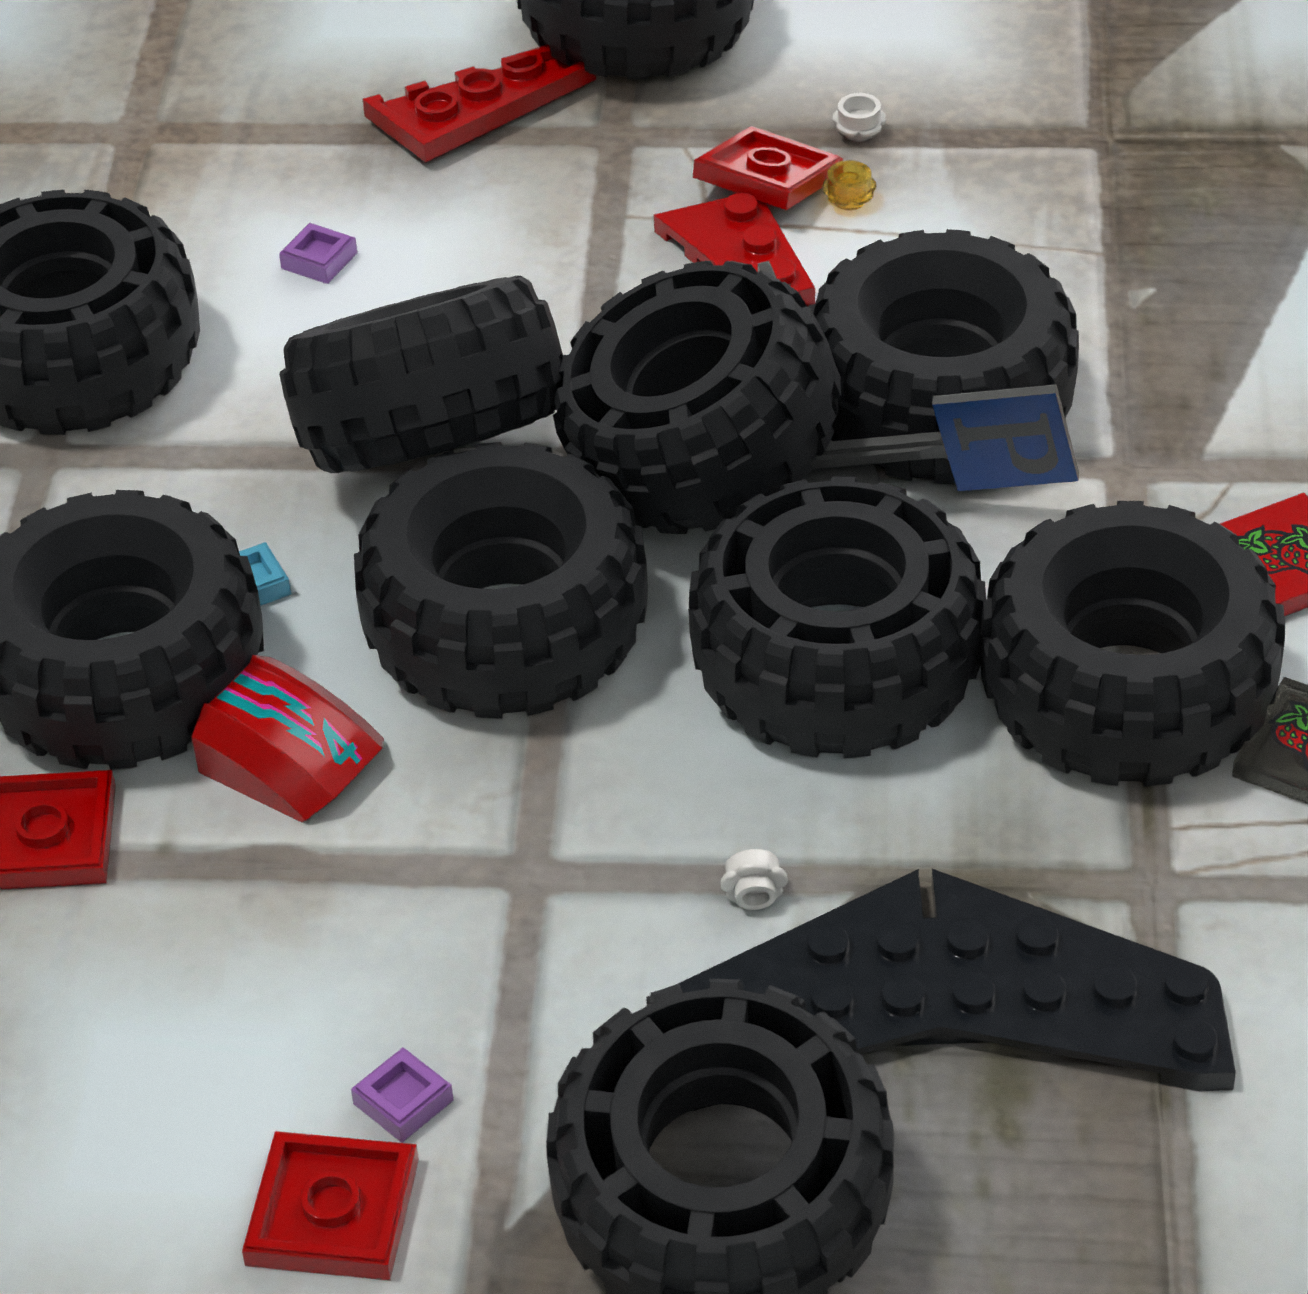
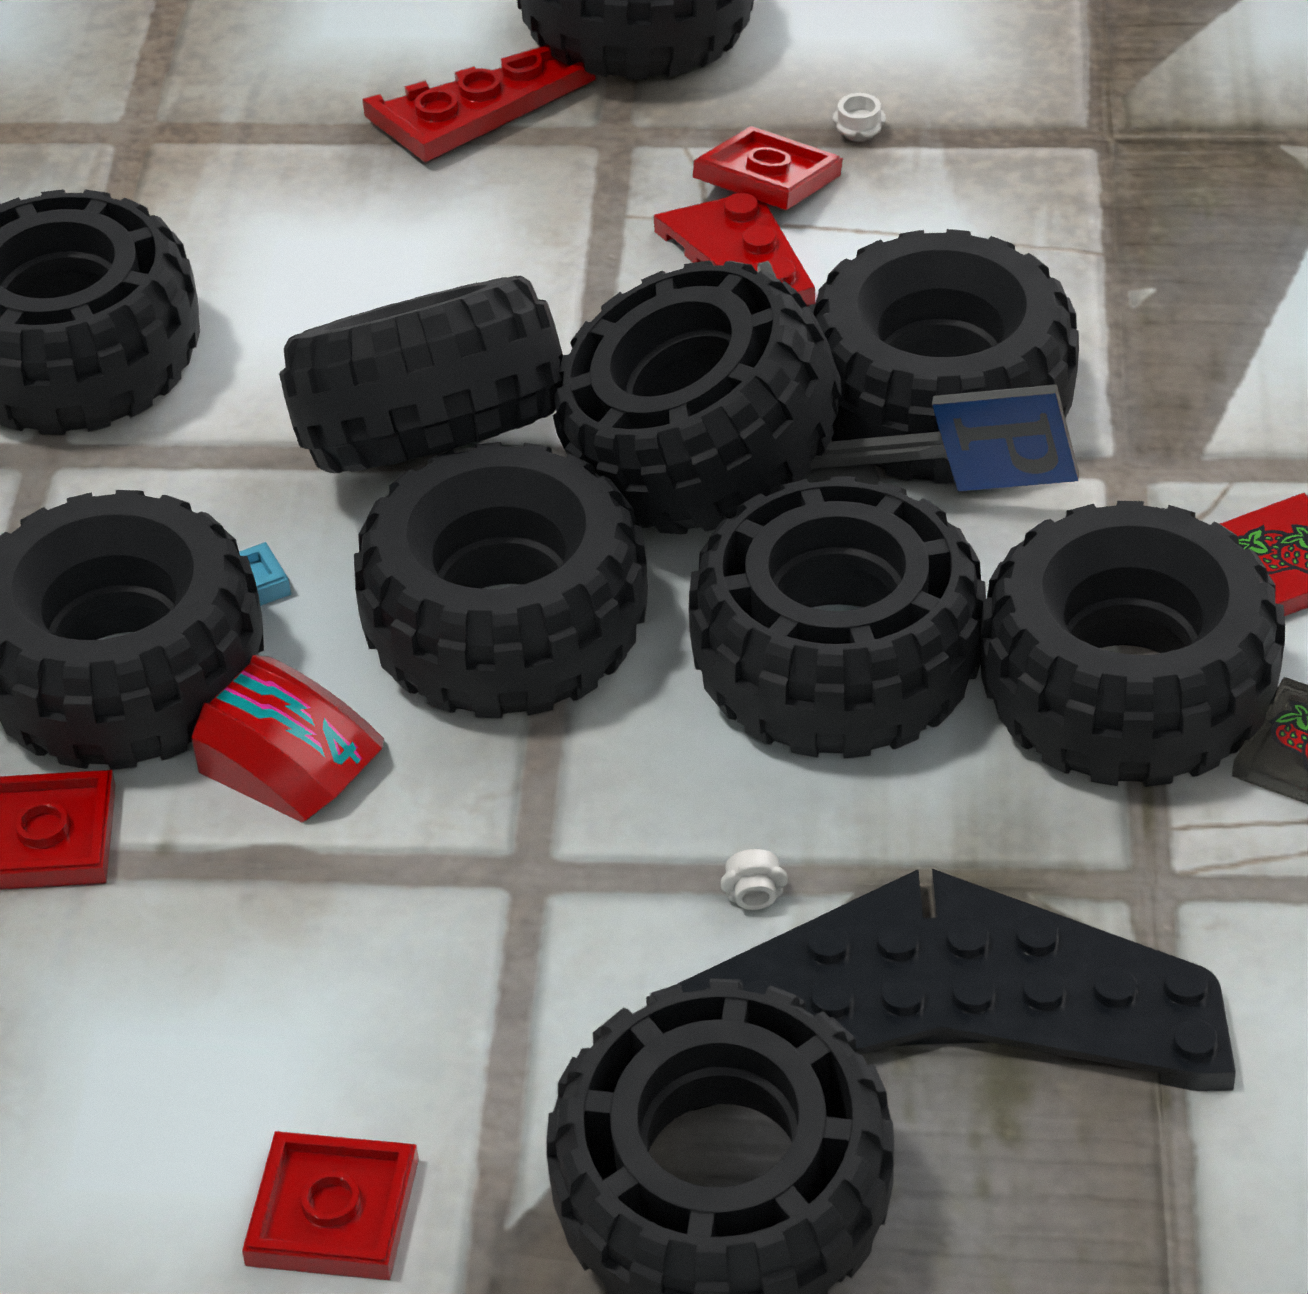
medium lavender tile [279,223,358,284] -> none
medium lavender tile [351,1047,454,1143] -> none
clear yellow plate [822,160,877,210] -> none

